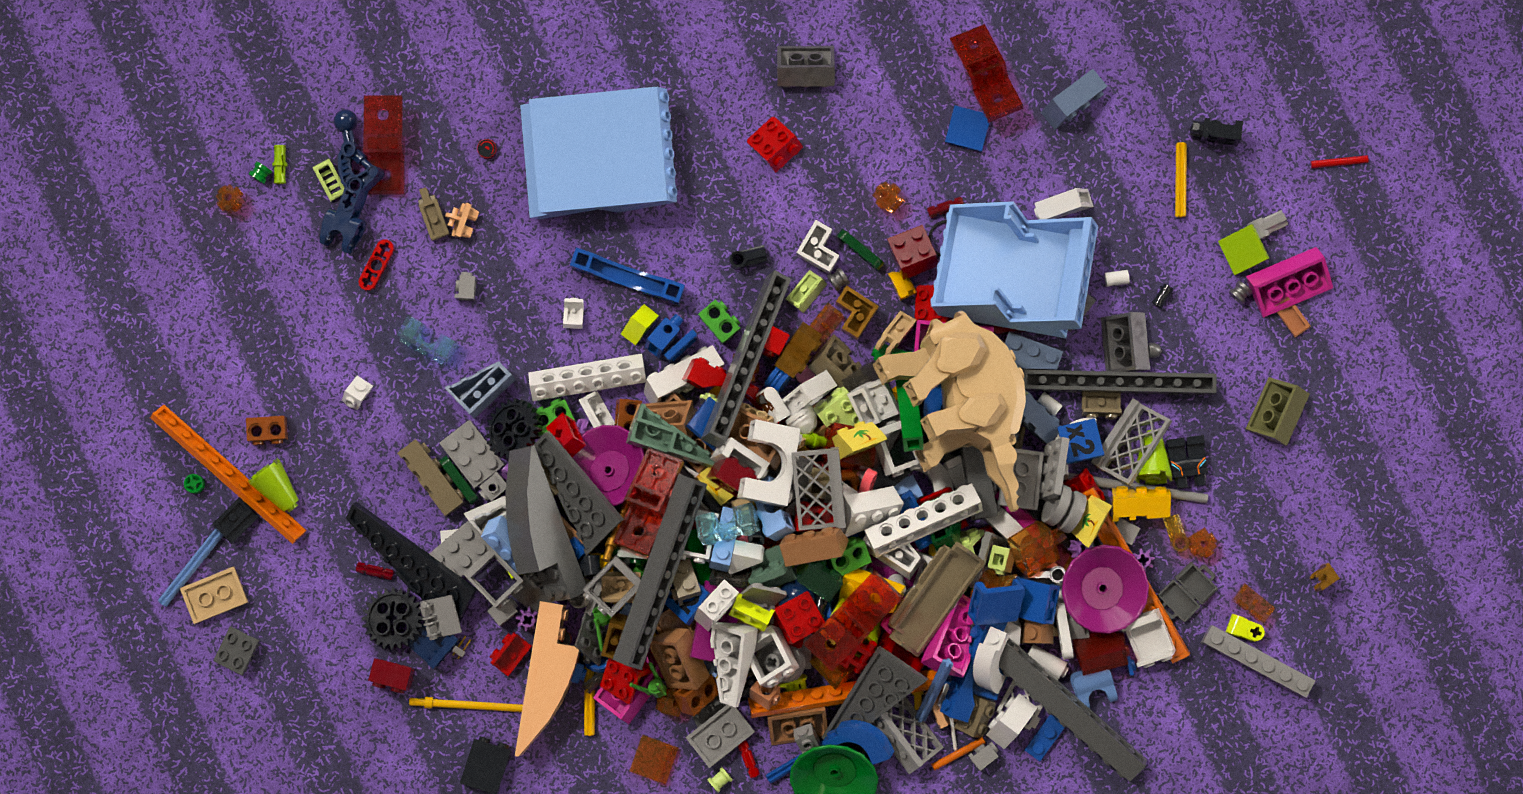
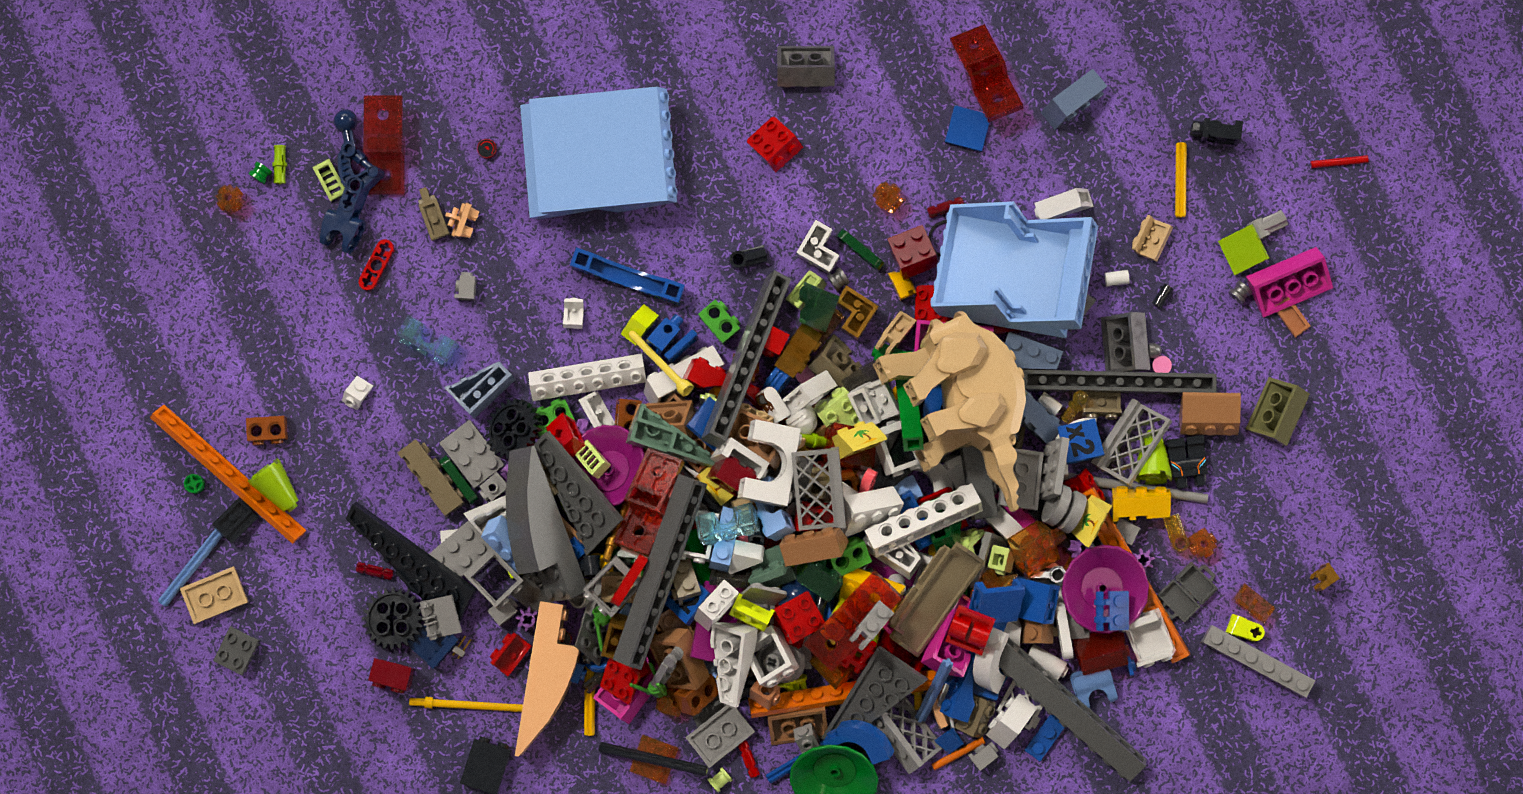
none -> yellowish green slope [575,440,611,479]
none -> black axle [599,742,708,776]
none -> red beam [610,554,648,607]
none -> light yellow piece [629,331,694,397]
none -> light grey hinge [651,647,684,688]
none -> clear green brick [798,282,840,332]
none -> light grey hinge [849,600,894,651]
none -> blue slope [934,728,964,754]
none -> red plate [945,605,996,656]
none -> clear yellow pin [1061,391,1088,424]
none -> blue plate [1094,591,1129,631]
none -> tan bracket [1132,215,1173,262]
none -> bright pink tile [1152,356,1172,373]
none -> medium nougat slope [1179,392,1241,436]

